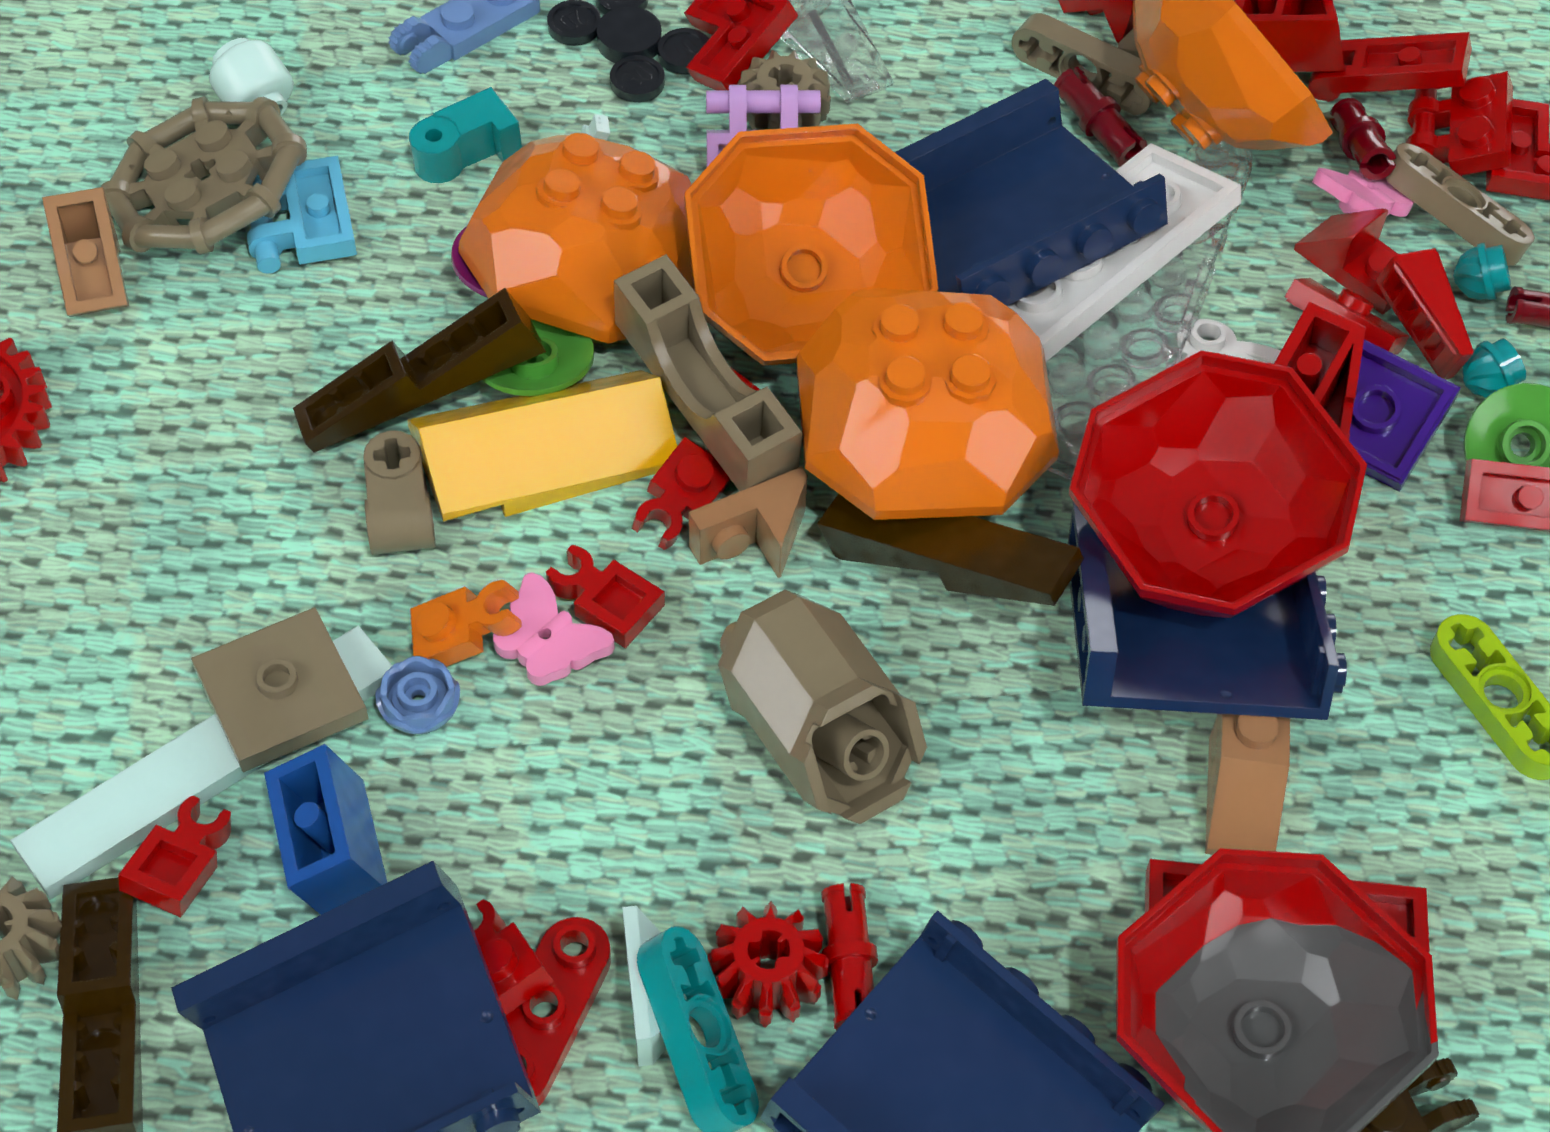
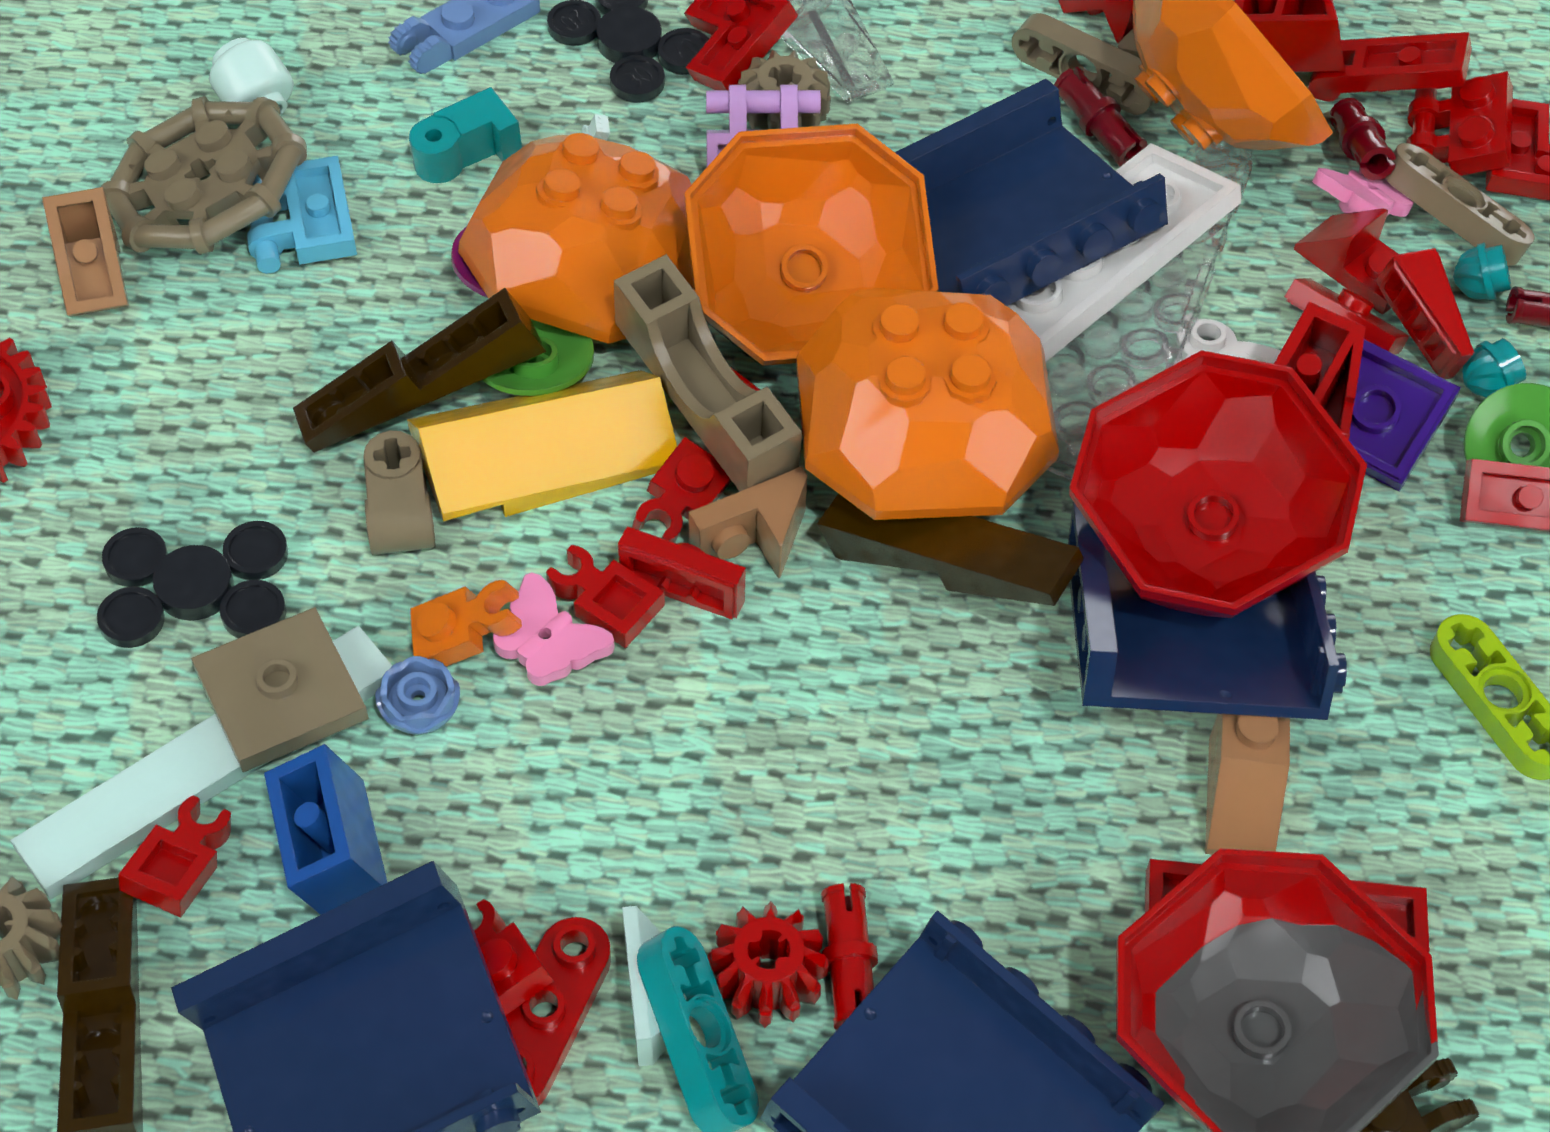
dark tan brick [718,590,927,824] -> none
none -> black piece [97,521,288,648]
none -> red plate [618,526,746,619]

